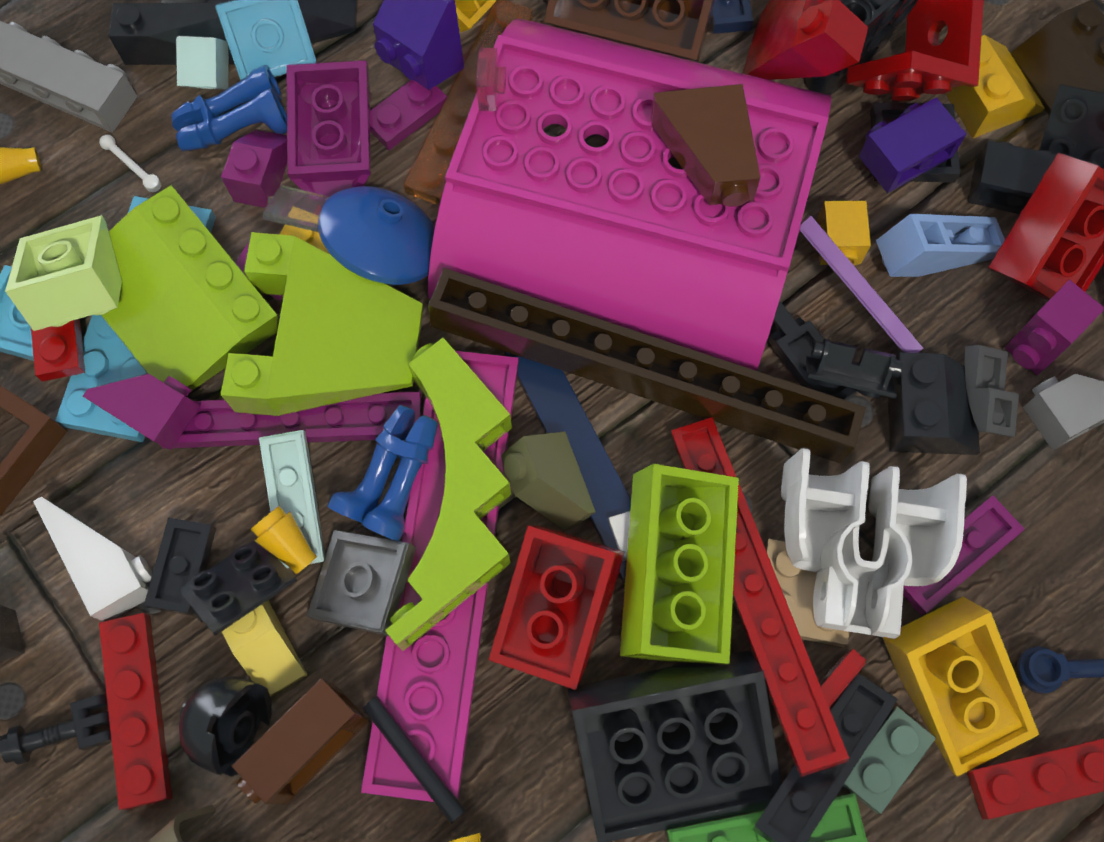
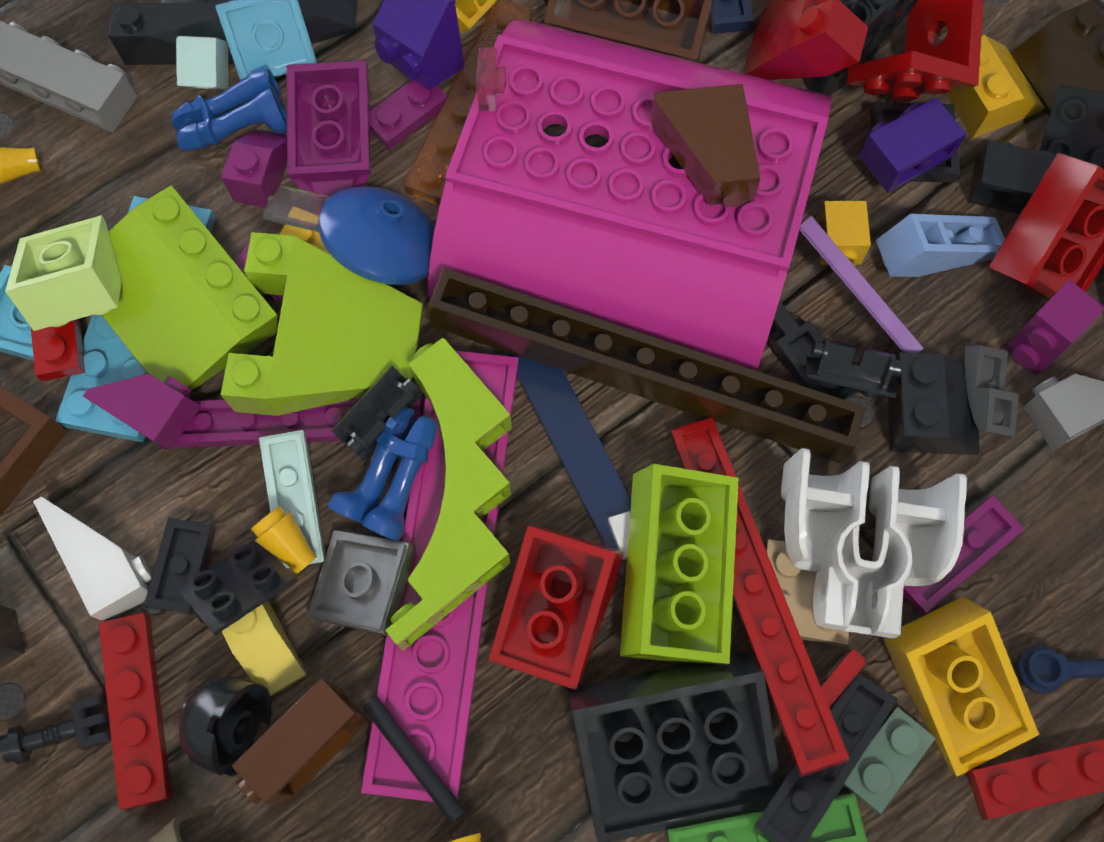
white hinge [99,134,161,192] -> none
olive slope [501,431,596,530] -> none
none -> black hinge [331,365,422,460]

